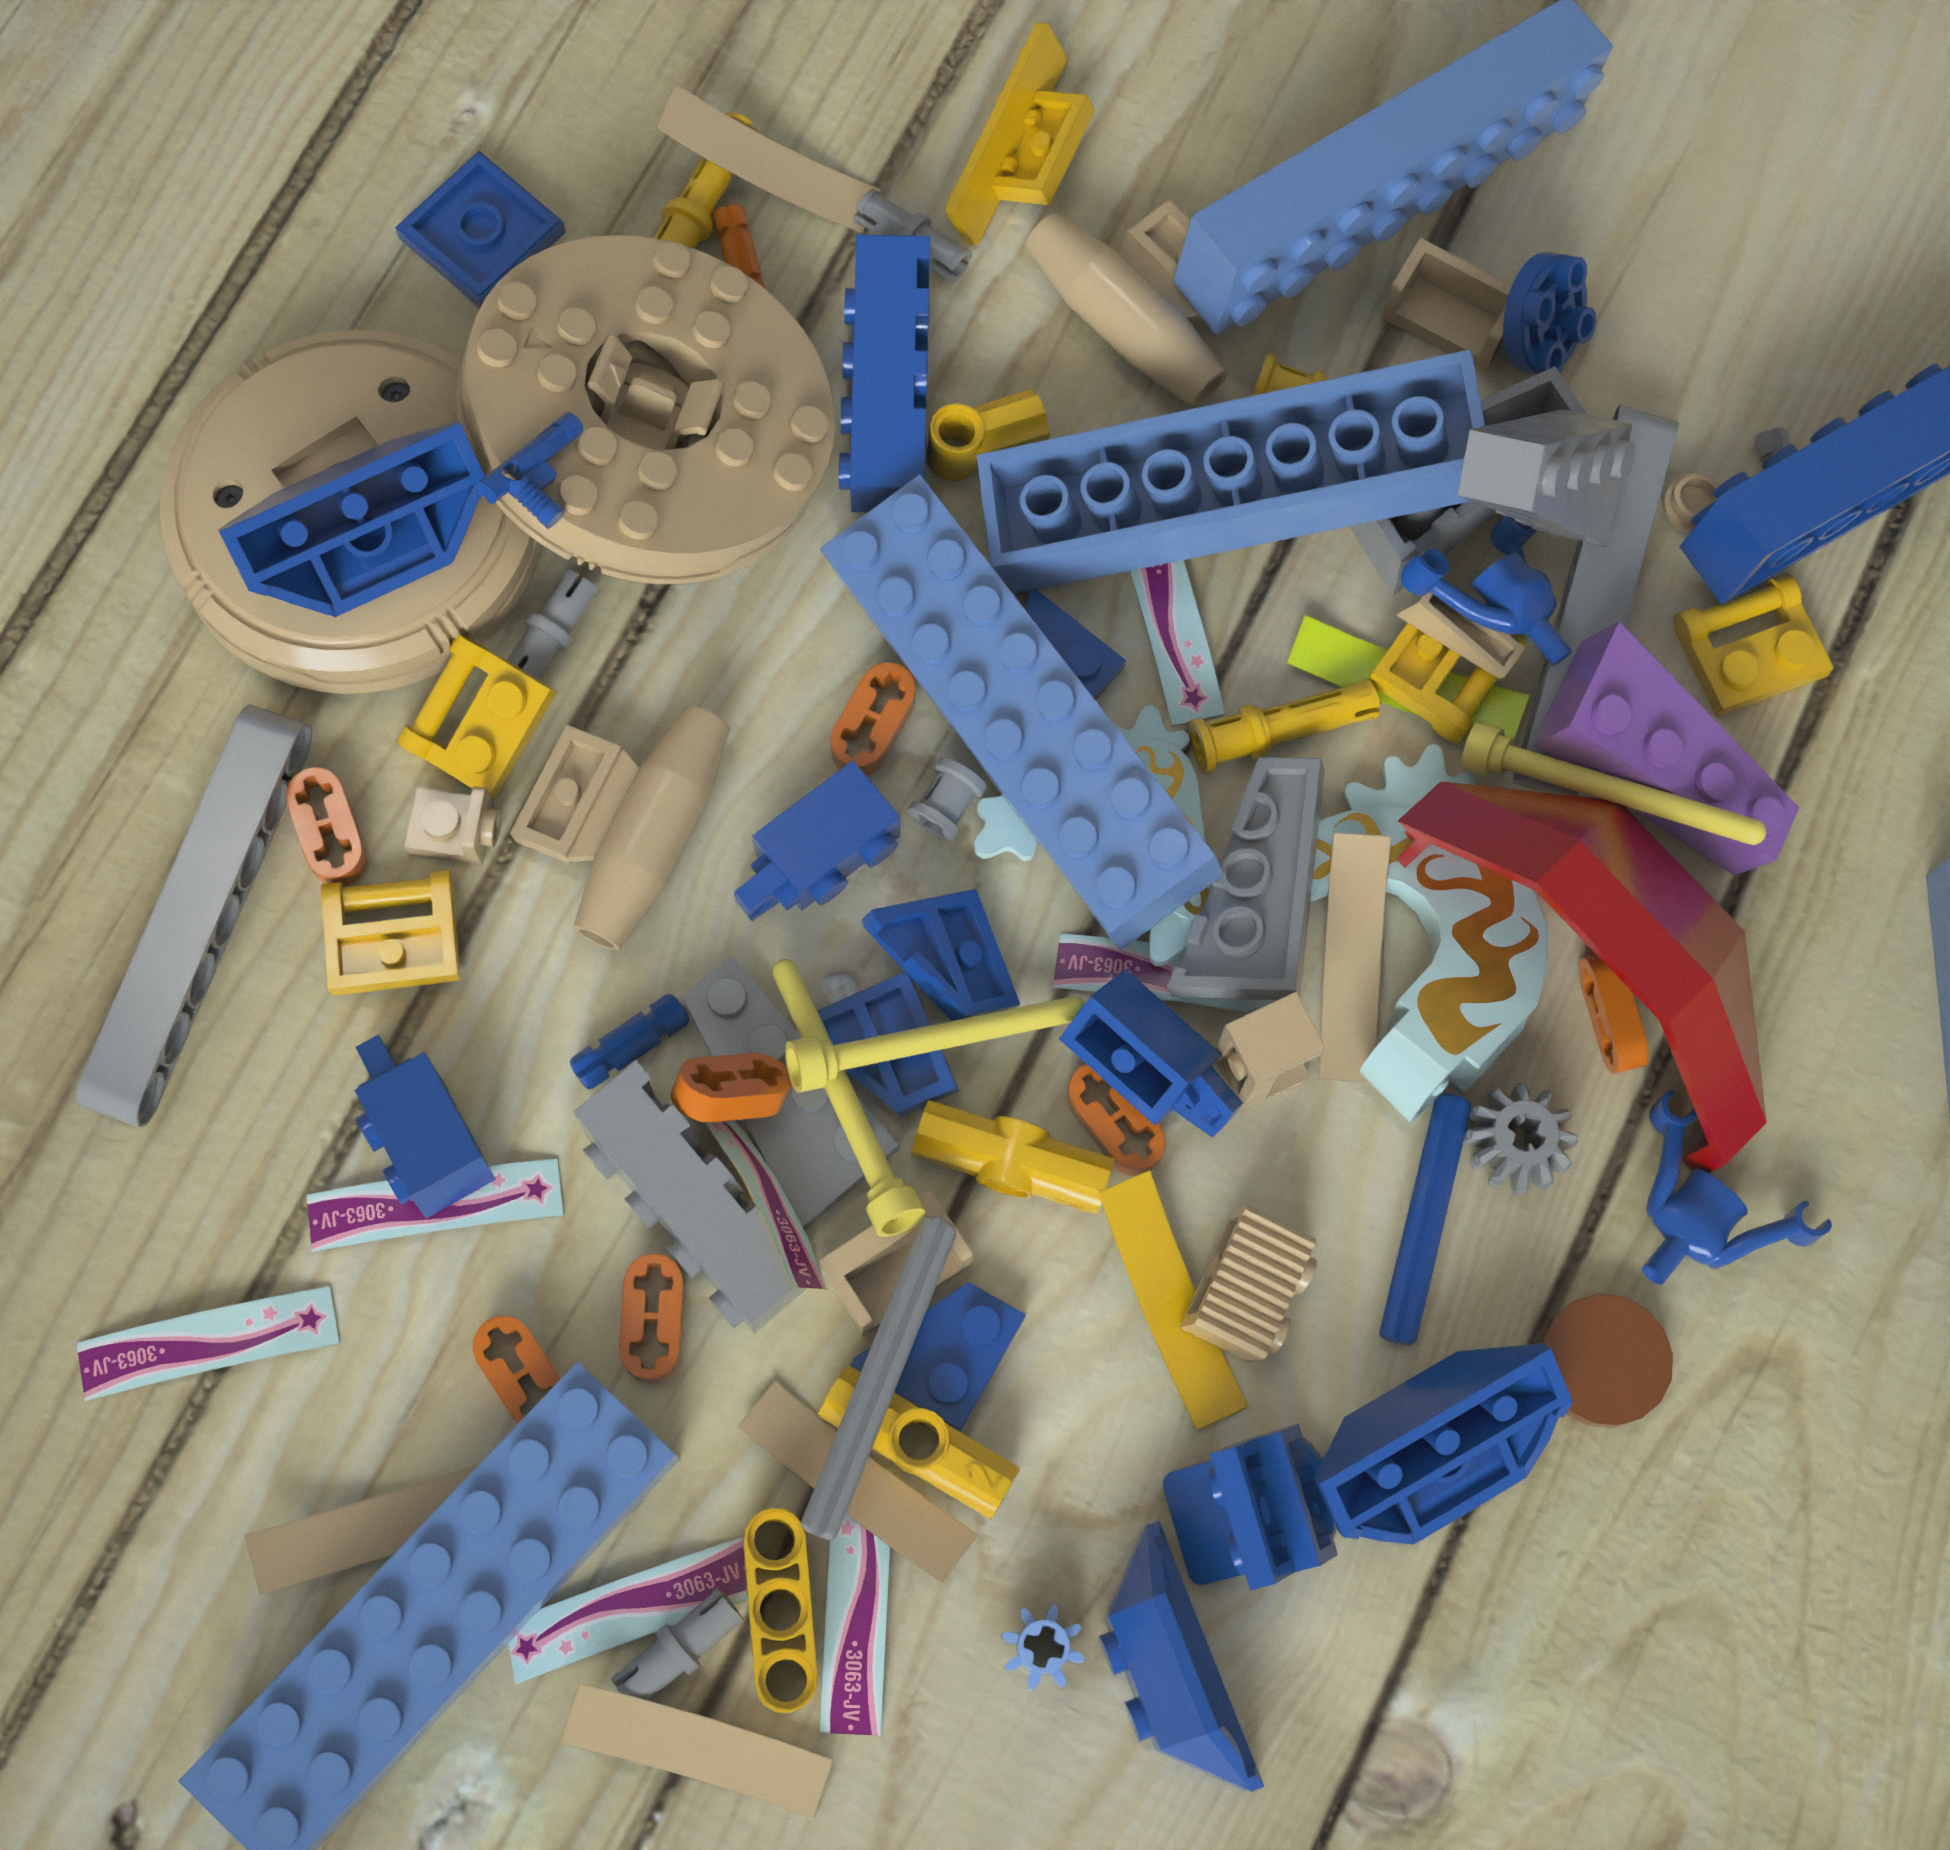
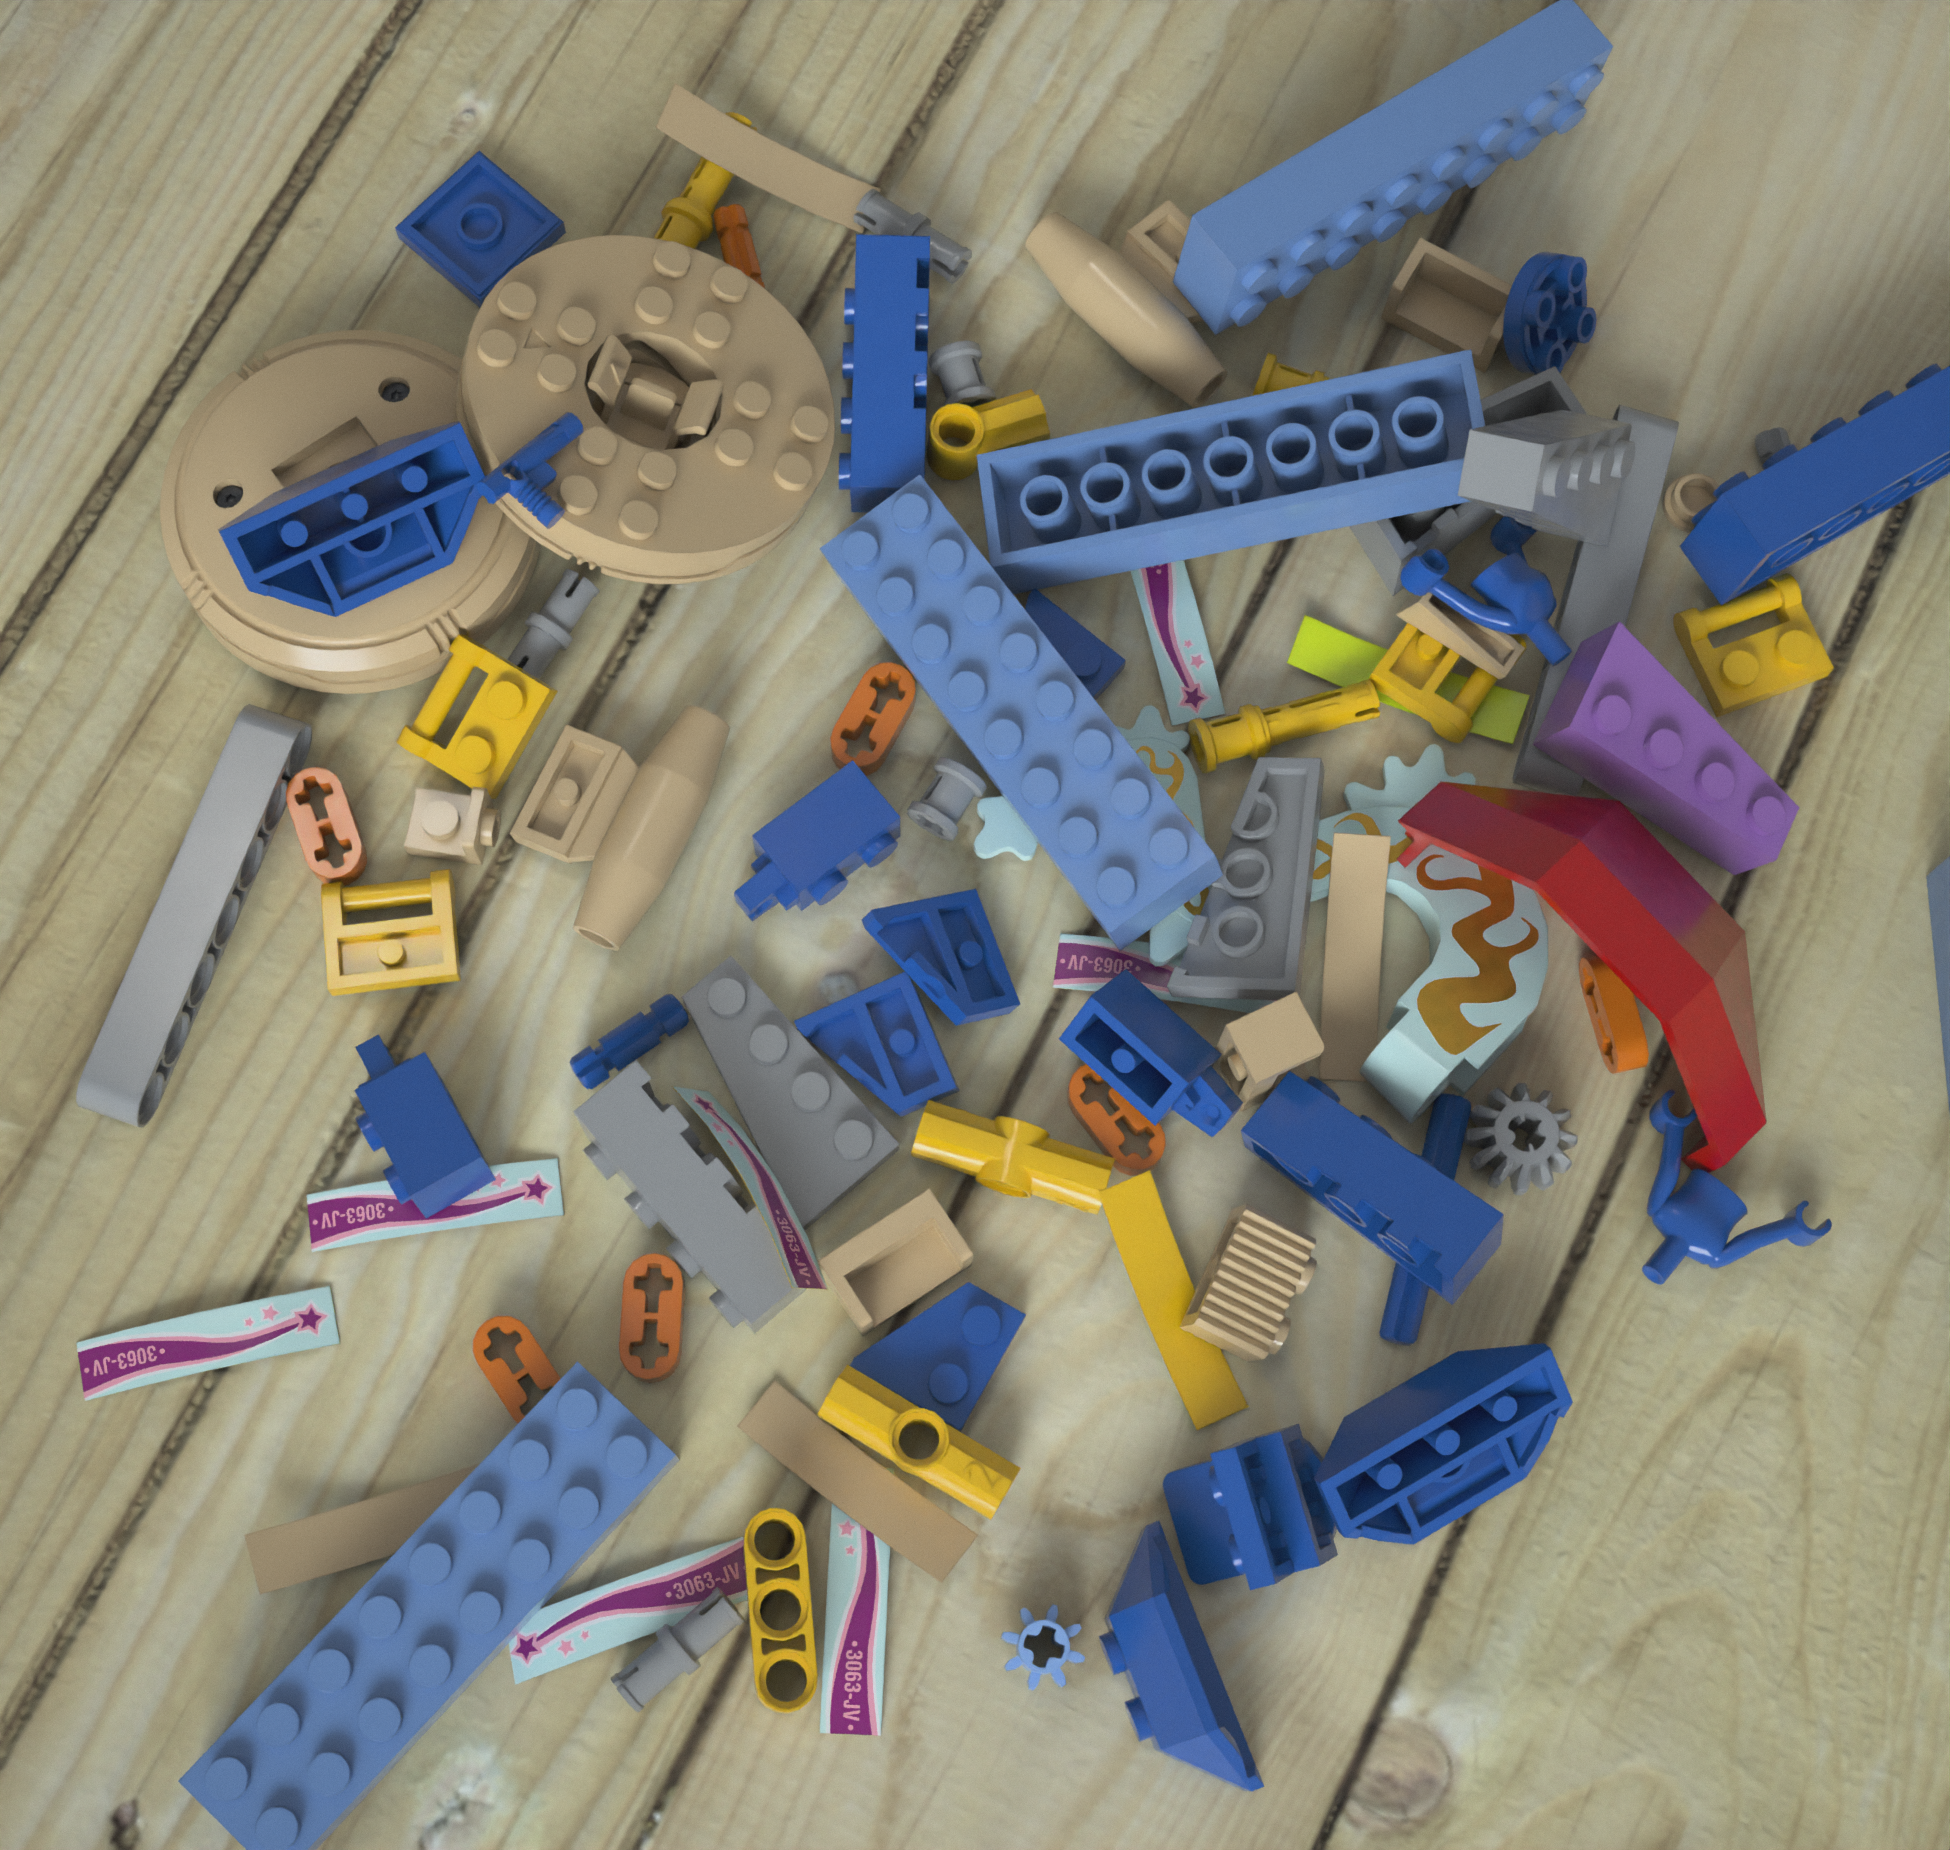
tan sticker [559,1683,834,1819] -> none
orange beam [670,1053,792,1122] -> none
light yellow piece [772,959,926,1237] -> none
light yellow piece [785,996,1085,1093] -> none
light grey axle [801,1216,956,1540] -> none
yellow bracket [945,22,1095,246] -> none
light yellow piece [1462,722,1766,845] -> none
dark orange tile [1539,1293,1673,1428] -> none
none -> light grey bush [928,340,996,408]
none -> blue wedge [1241,1071,1504,1305]

